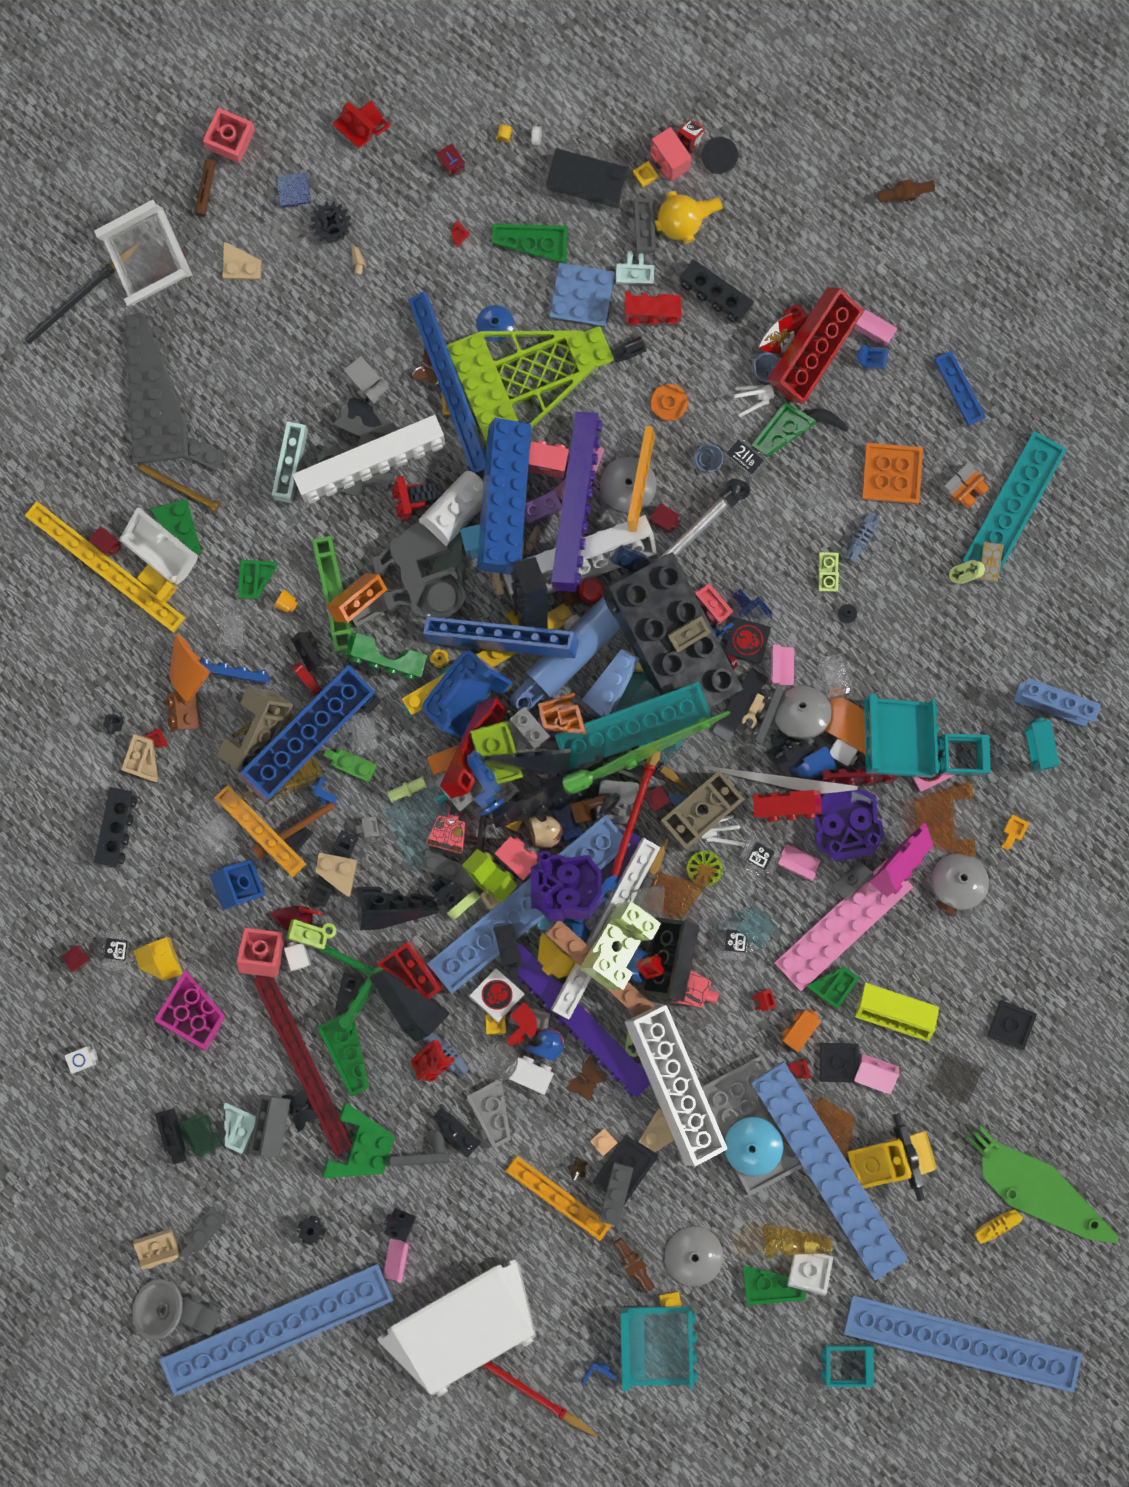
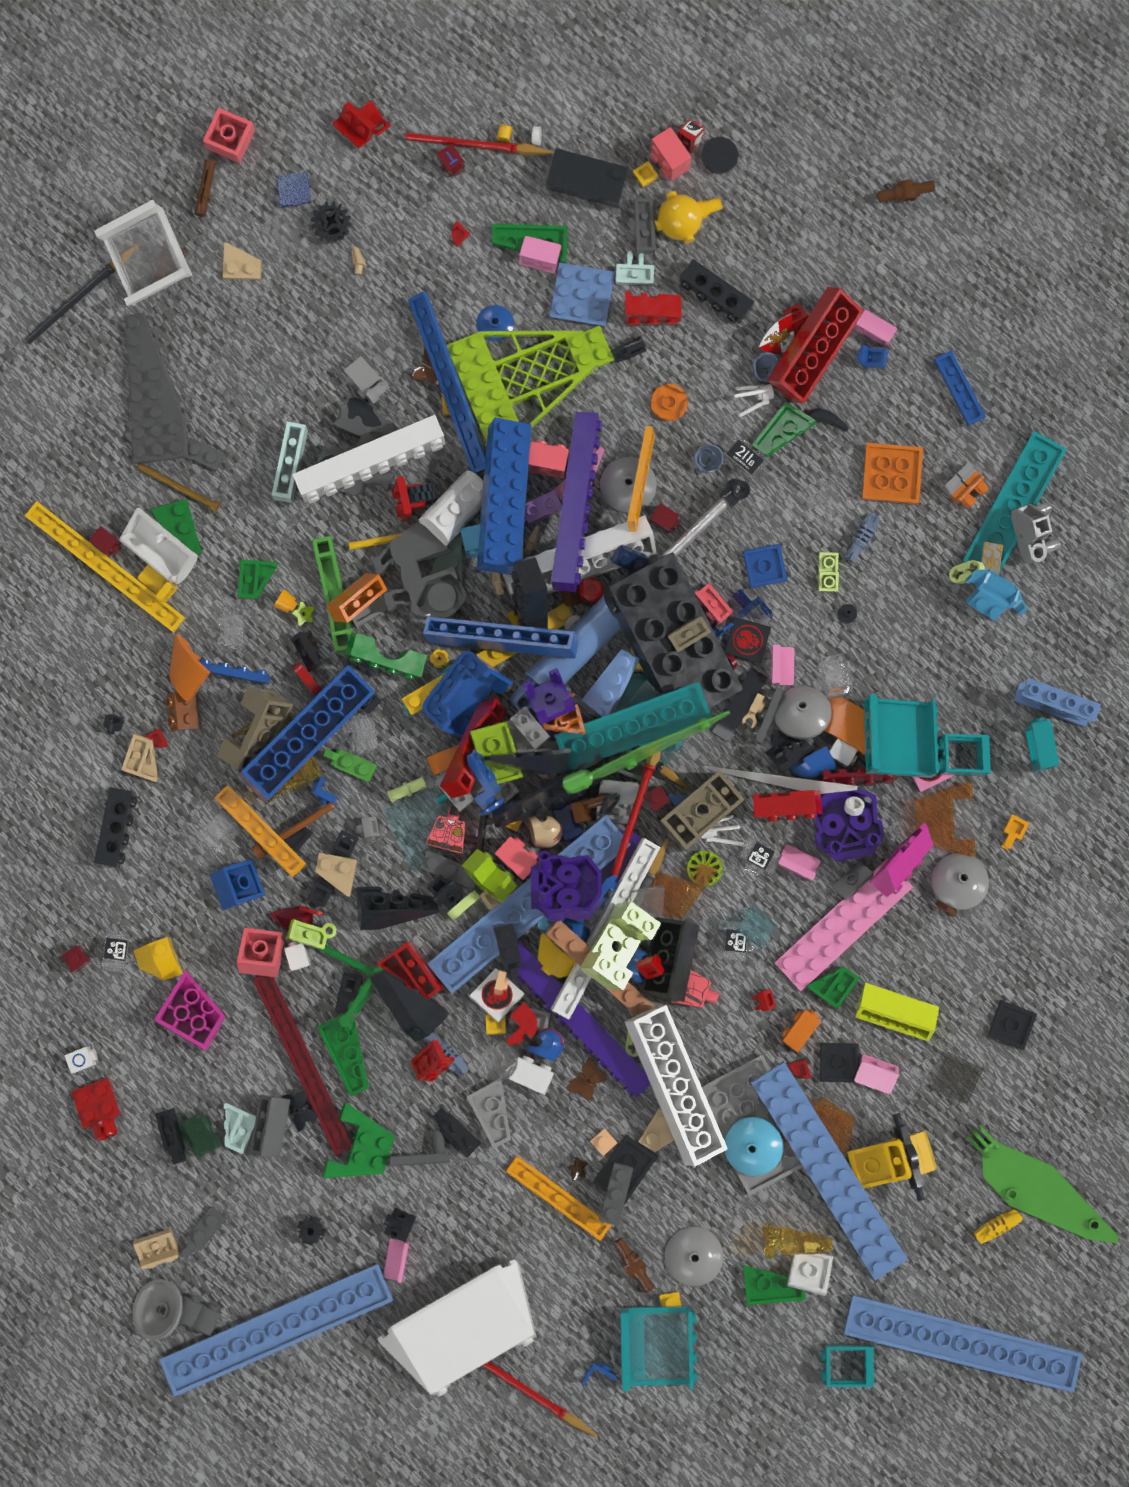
none -> red plate [71,1078,121,1141]
none -> lime plate [291,601,314,626]
none -> yellow bar [348,533,403,550]
none -> red piece [406,132,554,156]
none -> light nougat plate [494,971,509,995]
none -> bright pink panel [519,236,561,274]
none -> dark purple panel [522,668,576,725]
none -> blue tile [742,544,788,589]
none -> white tile [844,797,864,816]
none -> dark azure plate [965,569,1027,621]
none -> light grey piece [1011,502,1061,564]

